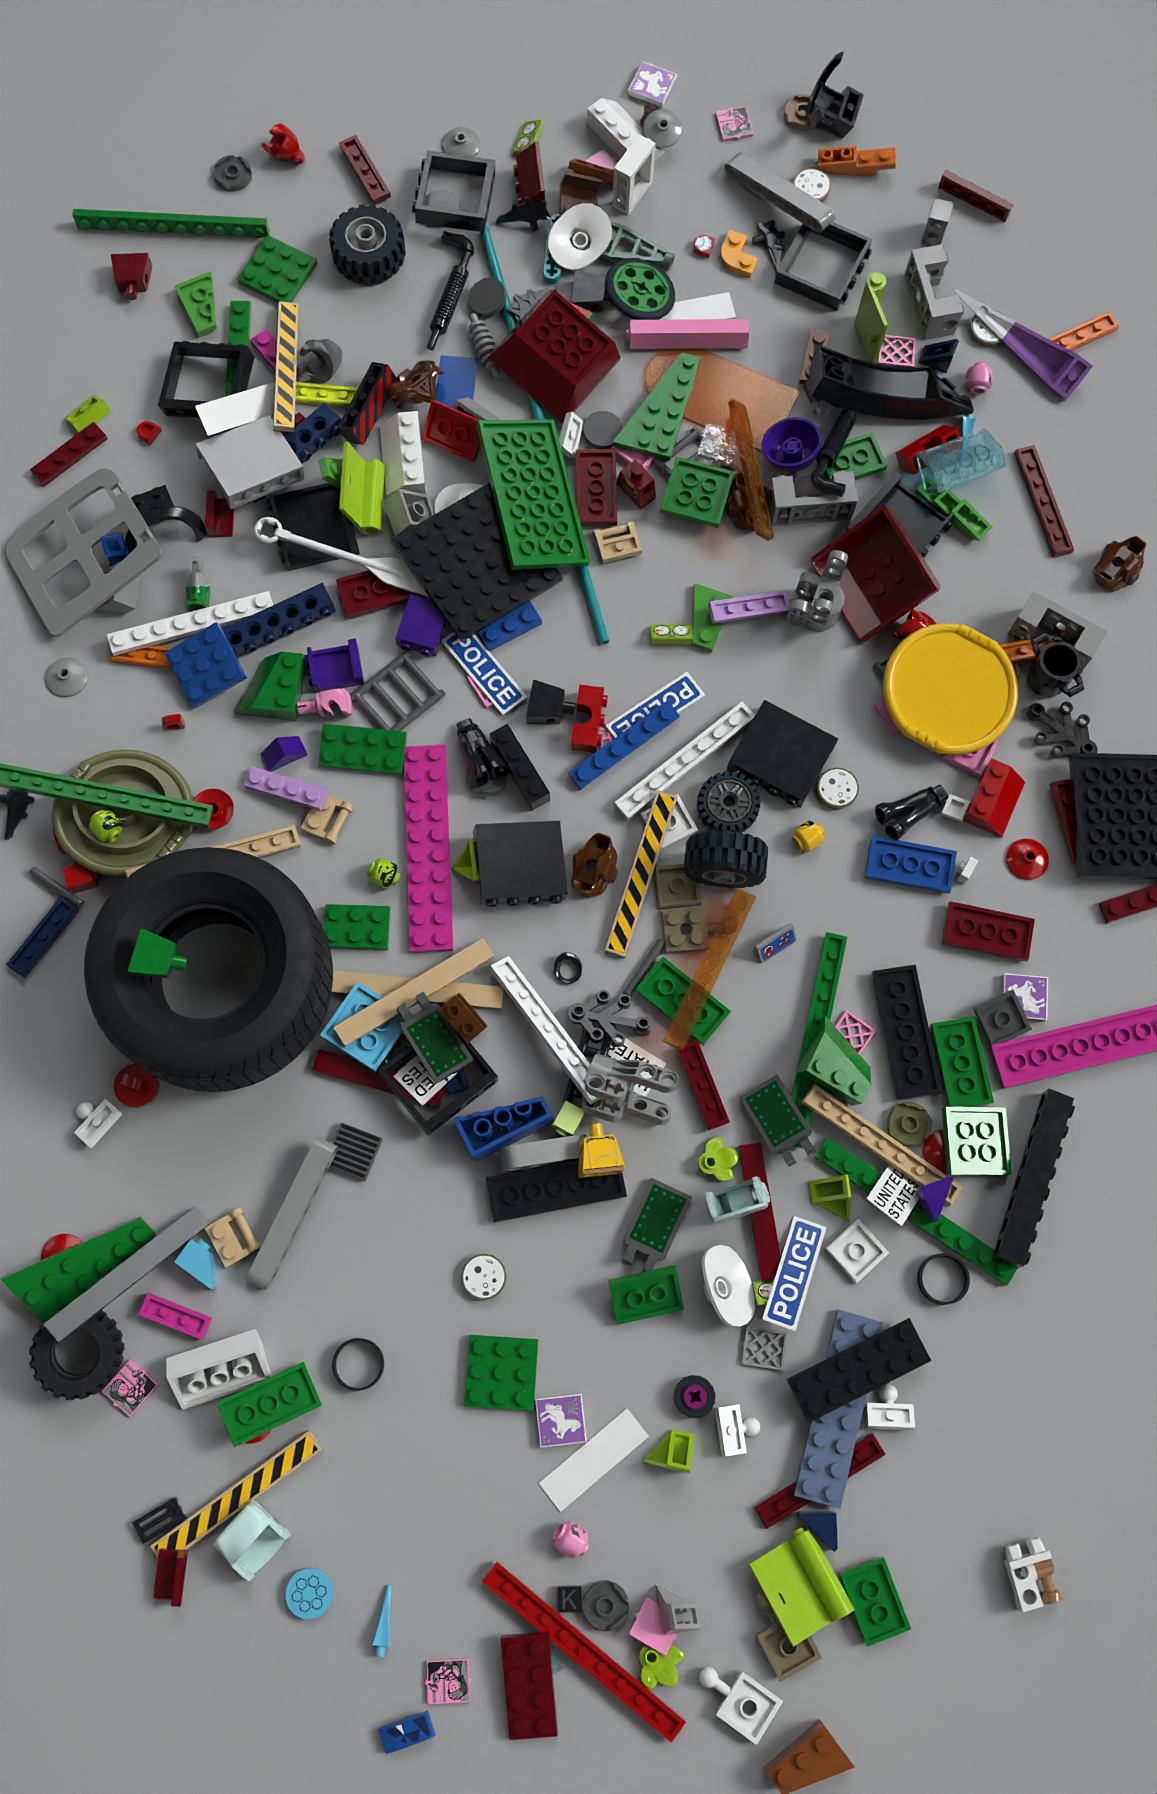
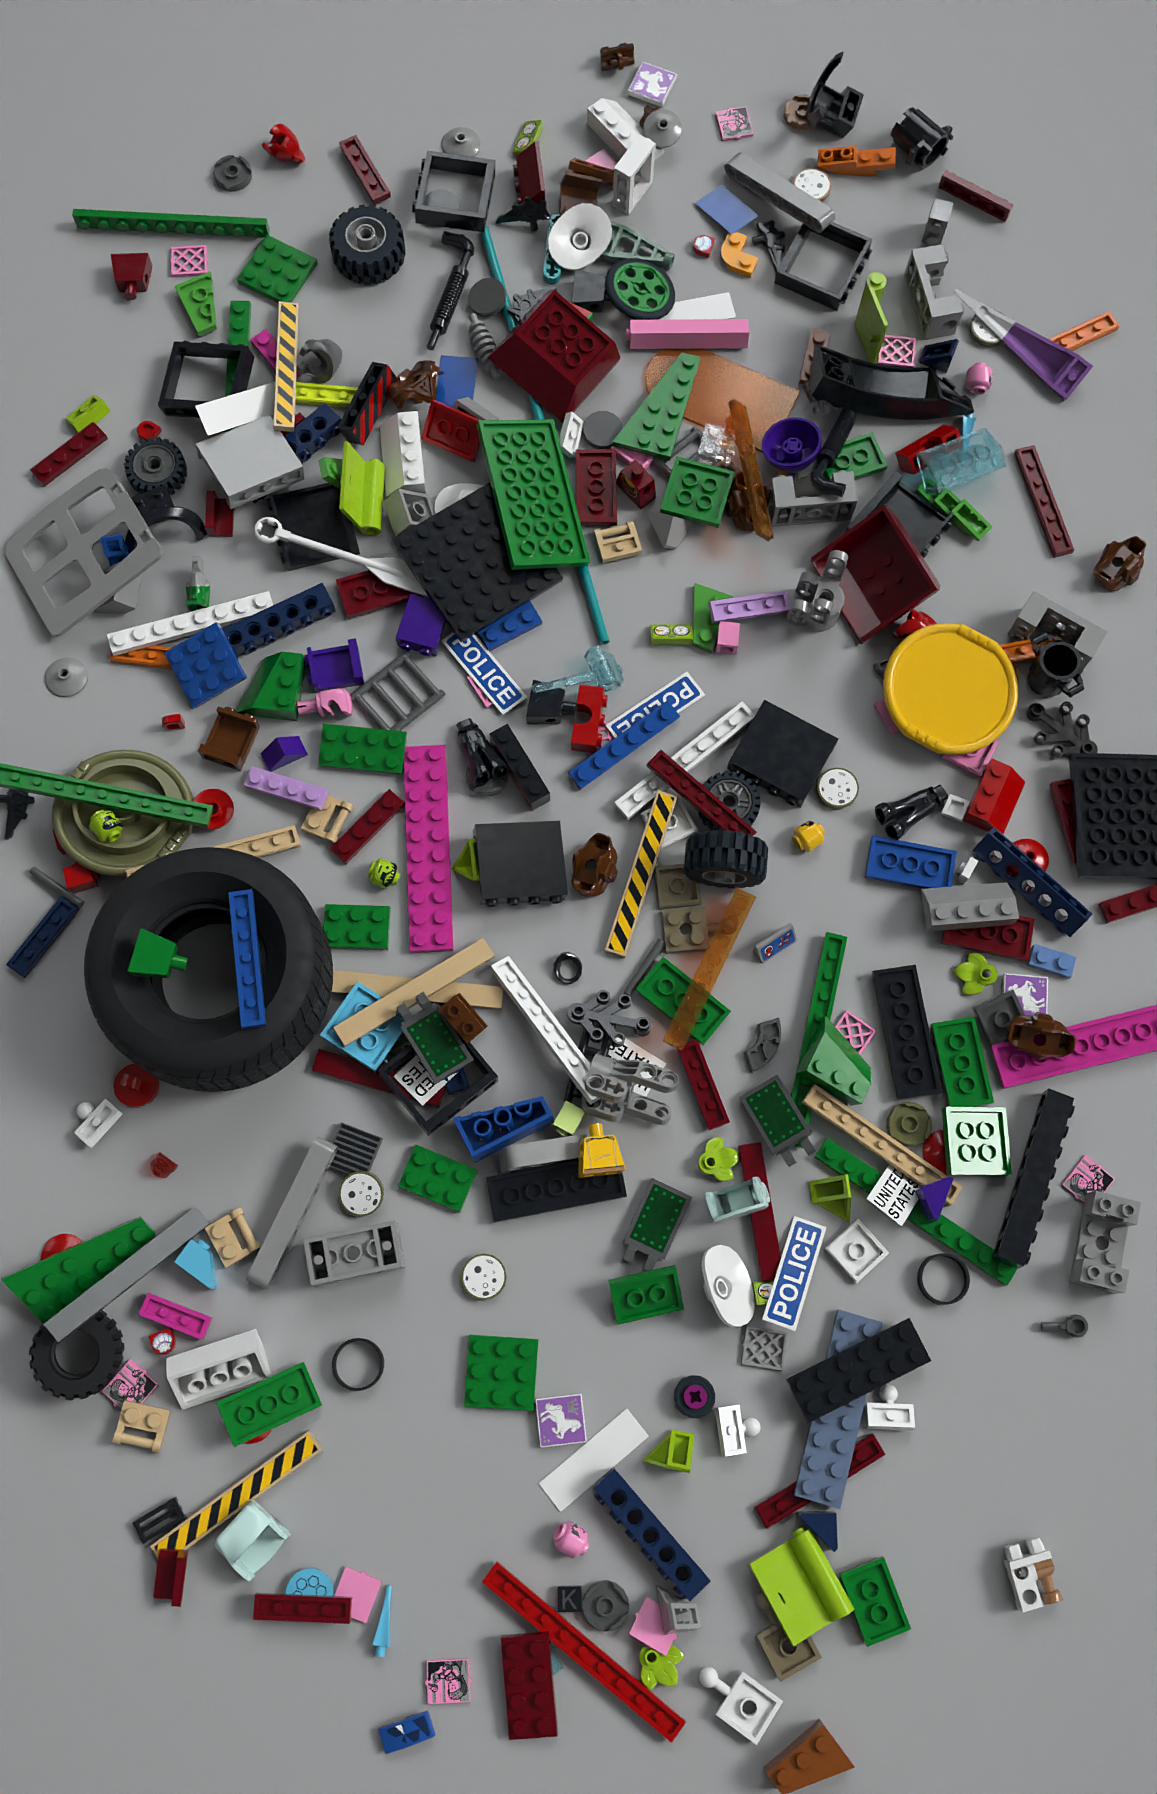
none -> tan plate [113,1400,171,1453]
none -> wheel [124,437,187,495]
none -> tile [148,1327,176,1355]
none -> clear red plate [150,1152,178,1178]
none -> bright pink window [170,245,208,277]
none -> reddish brown panel [198,707,260,772]
none -> blue plate [228,889,266,1029]
none -> dark red plate [253,1593,352,1624]
none -> light grey plate [303,1220,406,1287]
none -> dark red plate [330,789,405,864]
none -> bright pink piece [334,1567,382,1623]
none -> white tile [339,1170,384,1216]
none -> green plate [398,1145,478,1212]
none -> clear light blue piece [532,646,624,693]
none -> dark blue brick [593,1467,711,1601]
none -> reddish brown hips [600,42,635,71]
none -> dark red tile [646,749,757,837]
none -> light grey slope [647,511,695,550]
none -> sticker [695,185,759,234]
none -> bright pink panel [716,621,740,654]
none -> dark grey tile [744,1018,781,1073]
none -> black container [890,107,954,169]
none -> light grey slope [921,882,1019,932]
none -> lime plate [953,953,998,995]
none -> dark blue brick [972,827,1093,937]
none -> reddish brown piece [1007,1012,1076,1060]
none -> medium blue plate [1027,944,1076,979]
none -> dark grey plate [1041,1314,1088,1338]
none -> piece [1062,1155,1115,1203]
none -> light grey plate [1069,1191,1141,1294]

